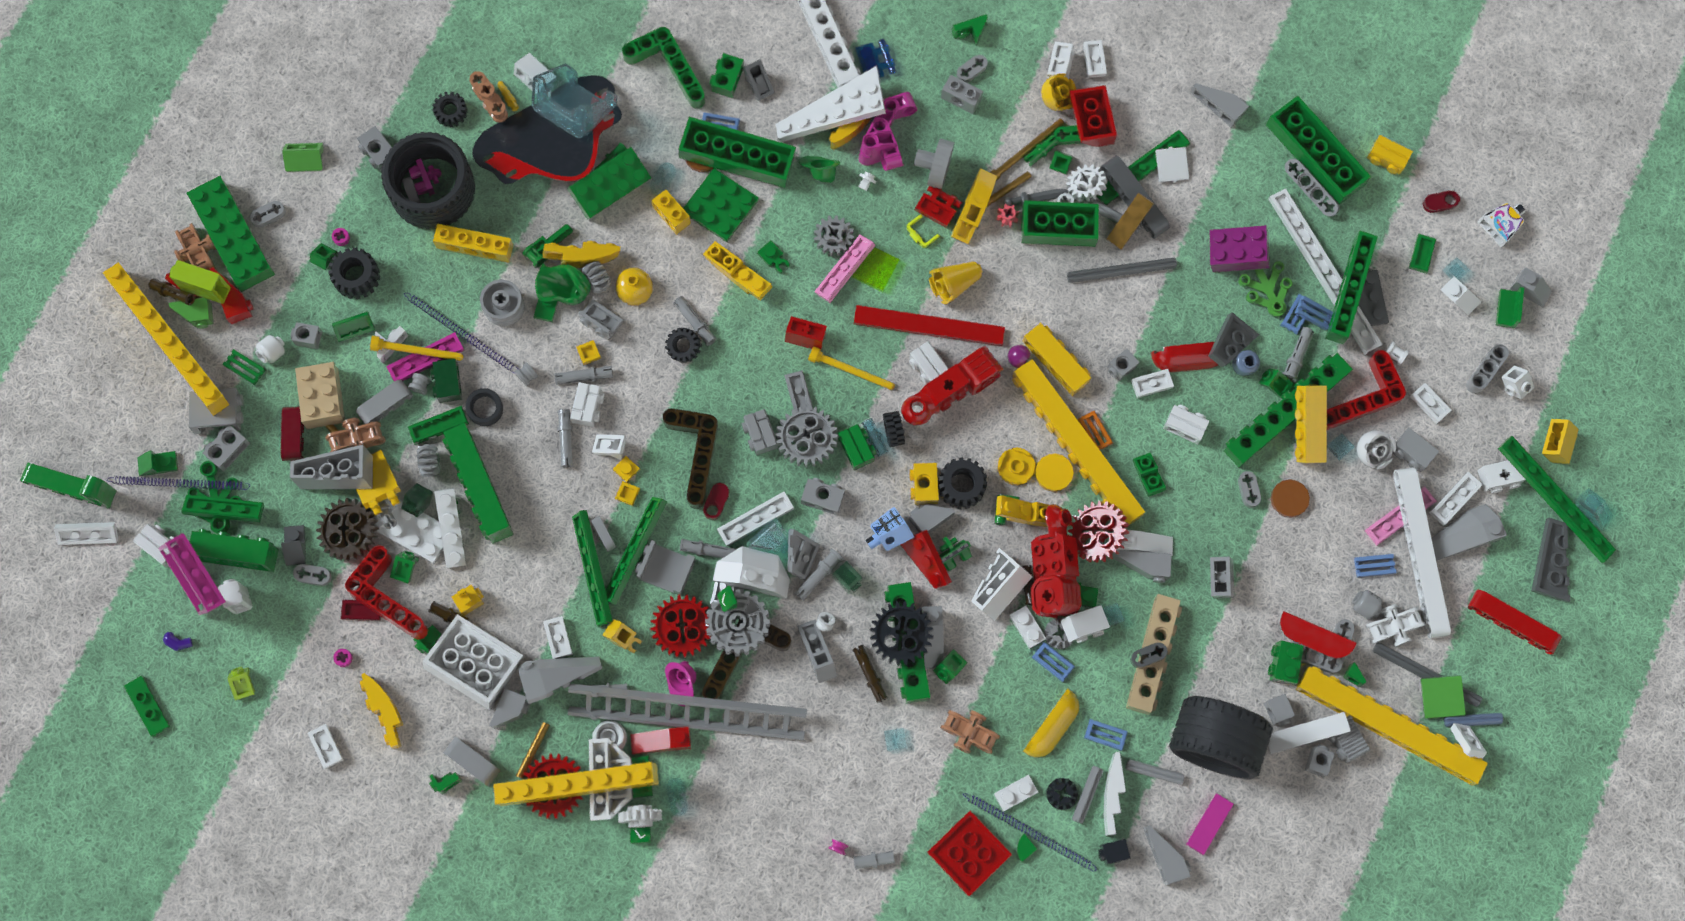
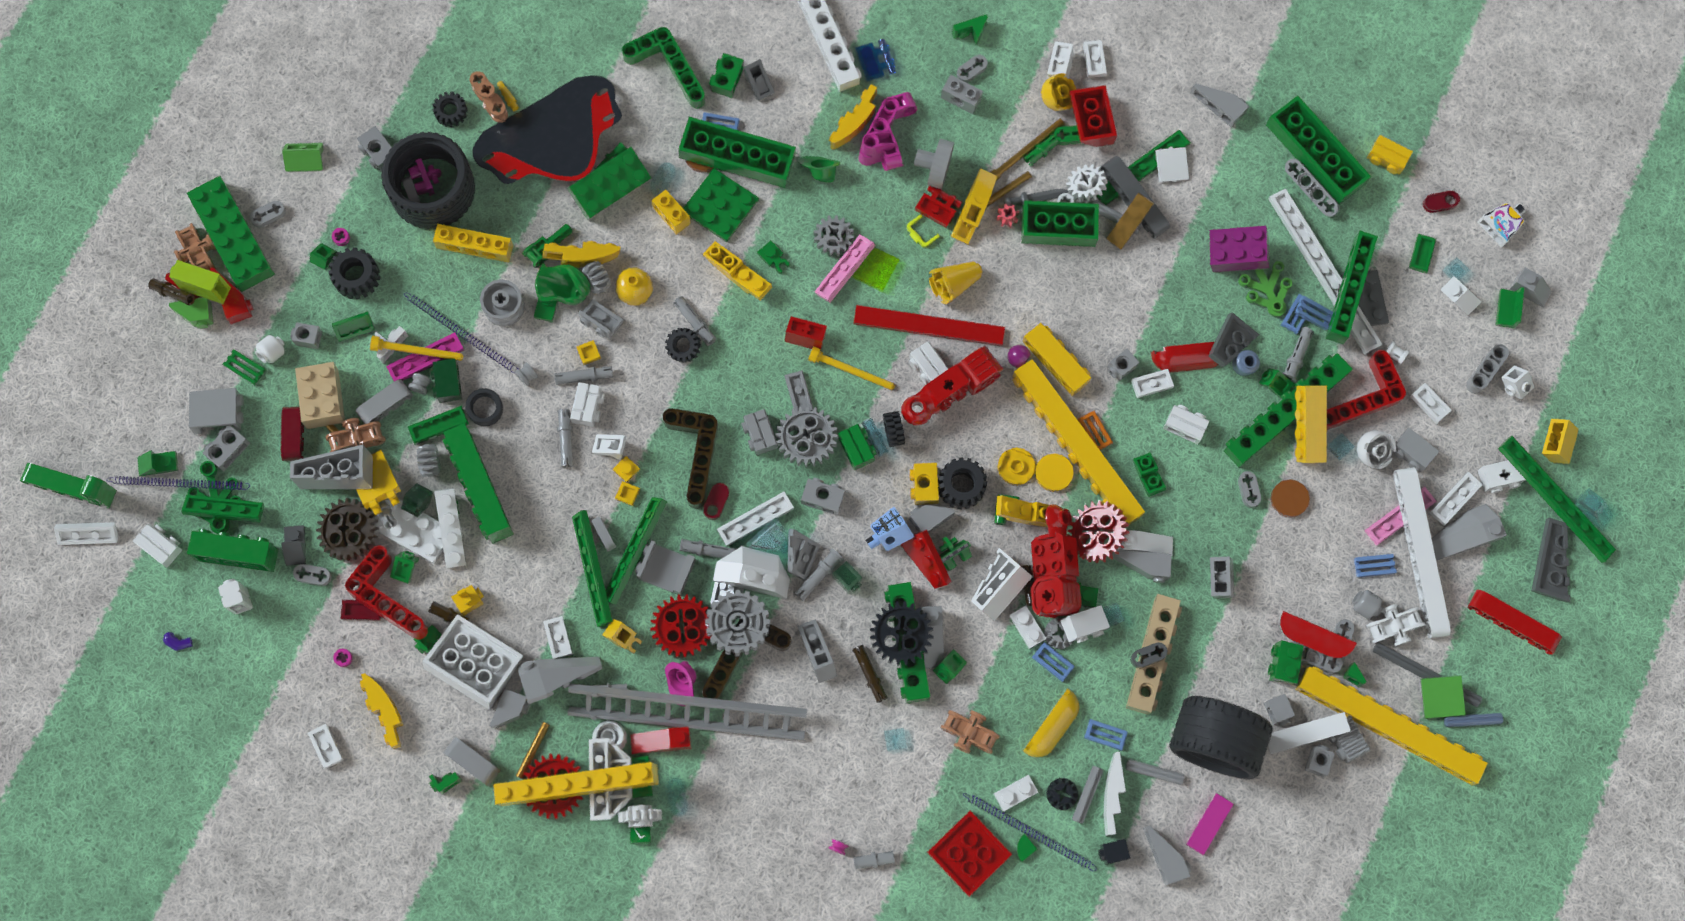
yellow brick [103,262,229,416] -> none
green plate [124,676,170,737] -> none
dark pink window [158,533,226,616] -> none
lime bracket [227,667,255,700] -> none
white hinge [514,53,555,97] -> none
clear light blue windscreen [532,63,618,138] -> none
green slope [717,585,738,612] -> none
white wing [776,66,886,142] -> none
white bush [816,612,835,632] -> none
white plate [859,171,877,191] -> none
green slope [1049,150,1073,174] -> none
dark grey axle [1067,257,1177,283] -> none
white plate [1450,723,1487,758] -> none

